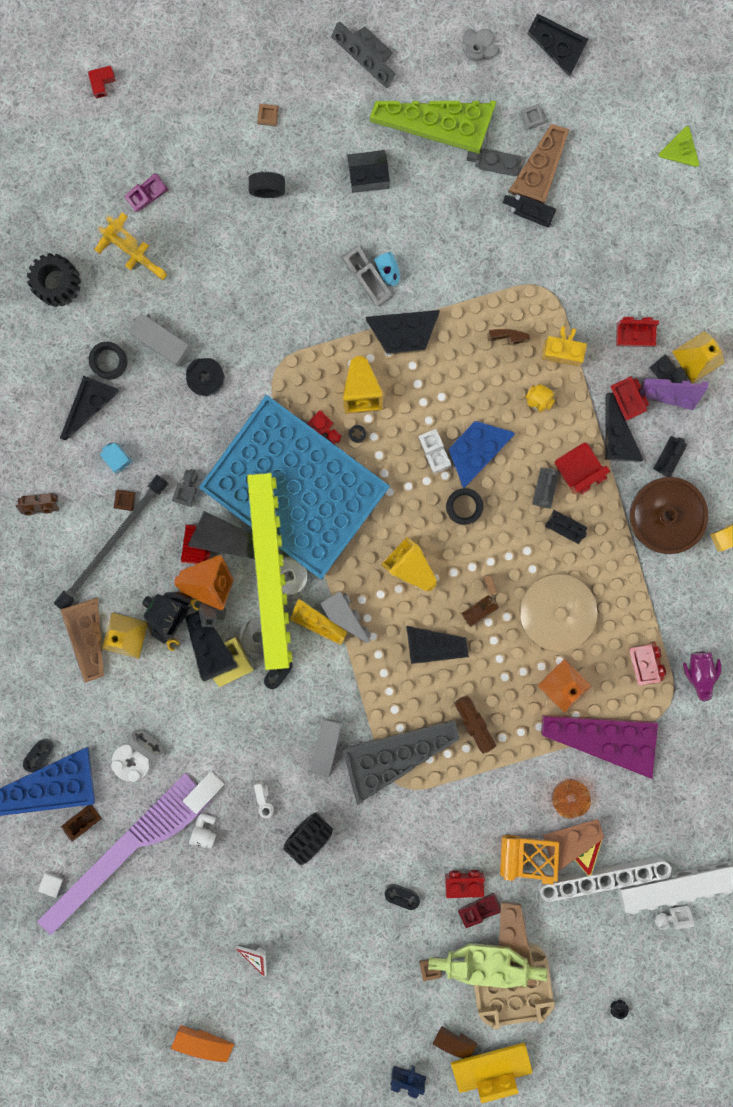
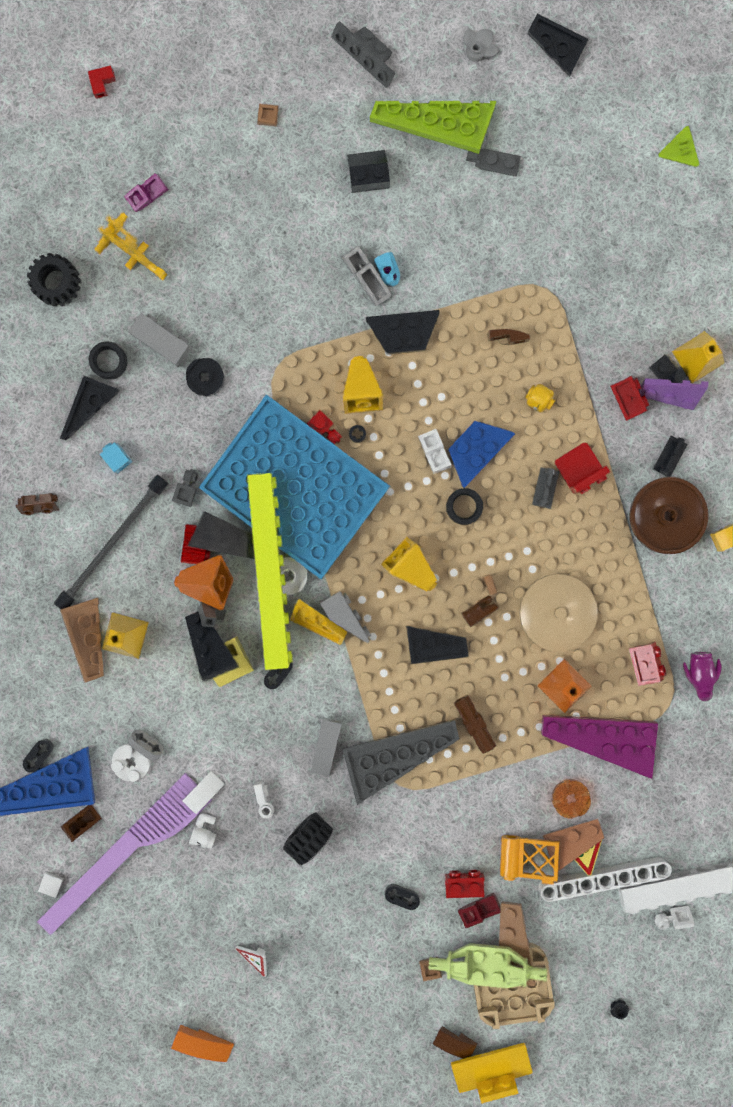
reddish brown tile [113,490,136,511] -> none
black torso [142,592,201,651] -> none
light grey plate [239,618,264,657] -> none
black tyre [248,172,285,198] -> none
dark blue hips [390,1065,426,1099] -> none
black hinge [502,194,557,228] -> none
medium nougat wing [508,124,569,204] -> none
light grey tile [520,104,545,130] -> none
yellow brick [541,326,587,366] -> none
black hinge [545,510,588,544] -> none
black wing [605,393,643,462] -> none
red bracket [616,317,659,347] -> none

